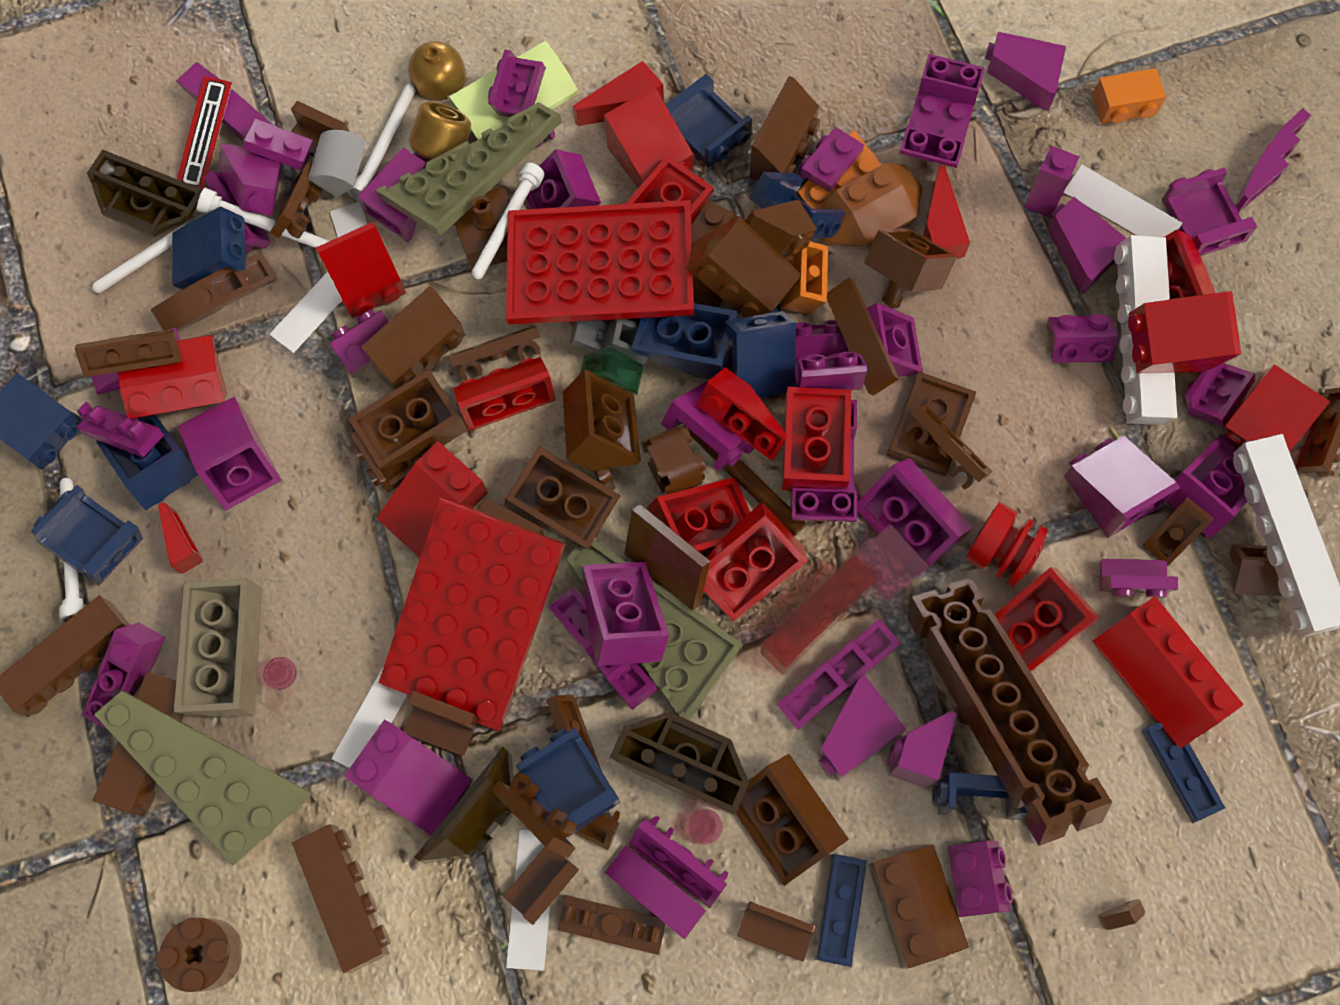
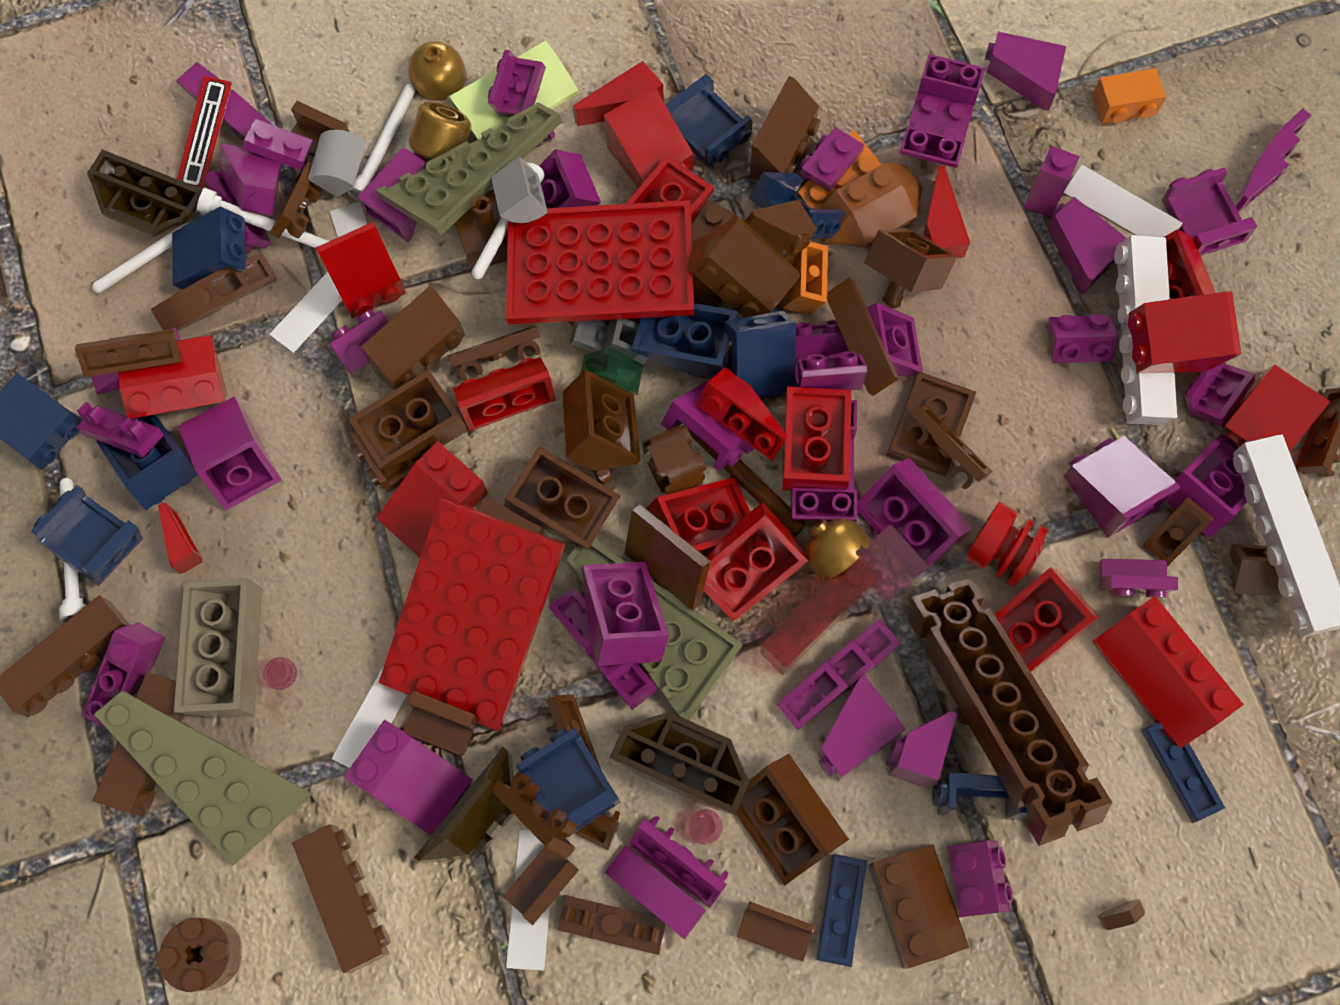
none -> light grey brick [491,157,548,223]
none -> pearl gold cylinder [805,518,872,581]

